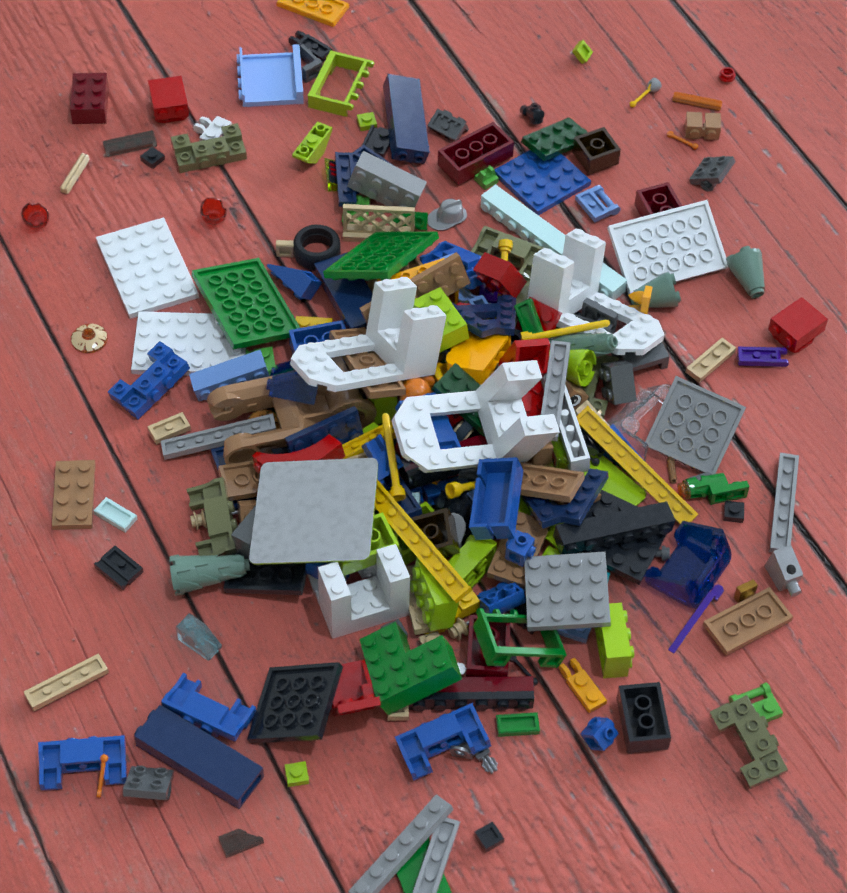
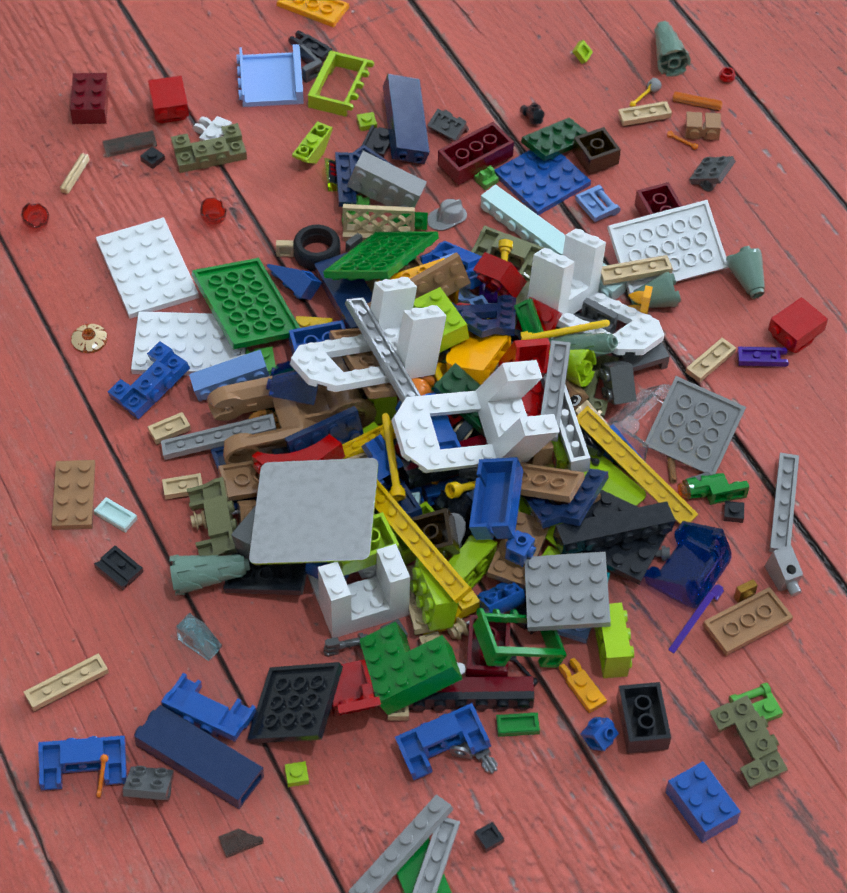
none -> tan plate [162,473,203,500]
none -> dark grey hinge [323,633,367,656]
none -> light grey tile [345,297,421,402]
none -> dark grey tile [346,233,363,253]
none -> tan plate [600,255,673,285]
none -> tan plate [618,101,672,126]
none -> sand green cone [654,21,691,77]
none -> blue brick [665,761,741,843]

